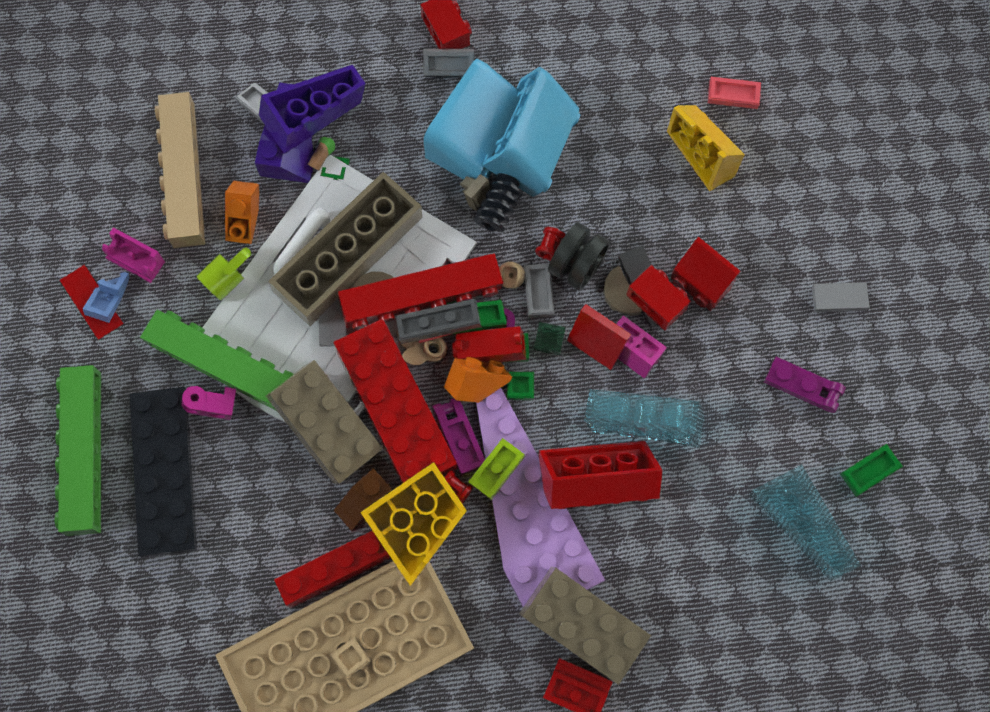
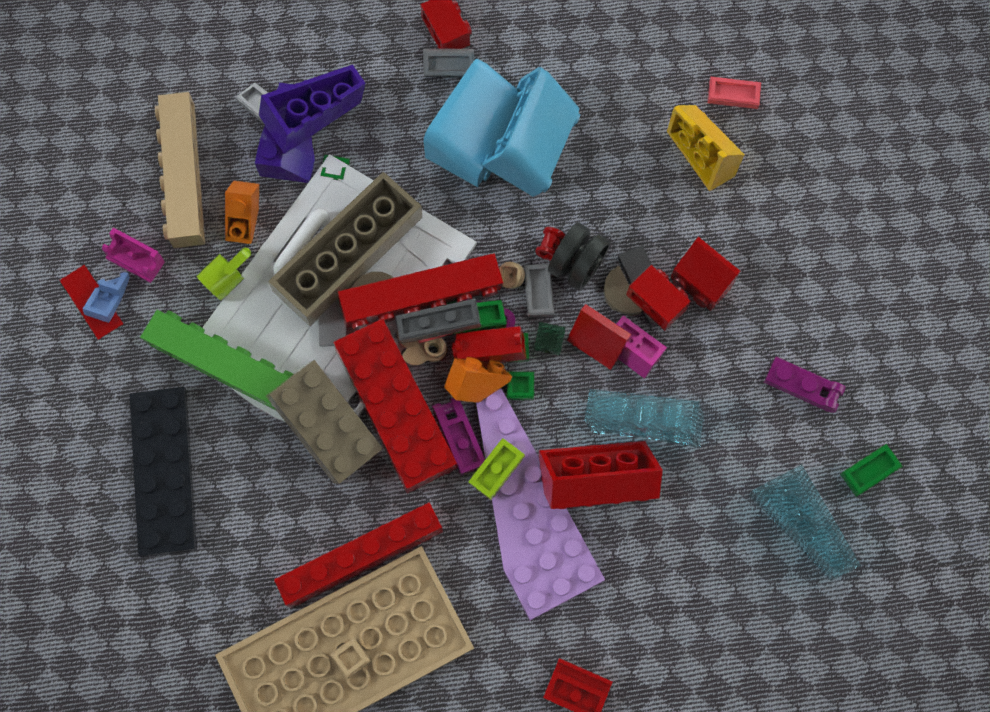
bright green brick [55,365,101,536] -> none
dark pink leg [182,386,236,420] -> none
medium nougat arm [308,137,335,171] -> none
reddish brown slope [334,468,392,531] -> none
yellow wedge [360,462,467,586] -> none
red bush [444,470,474,504] -> none
dark tan tile [460,174,490,211] -> none
black piece [473,173,523,233] -> none
dark tan brick [519,566,651,685] -> none
light grey tile [812,282,870,312] -> none

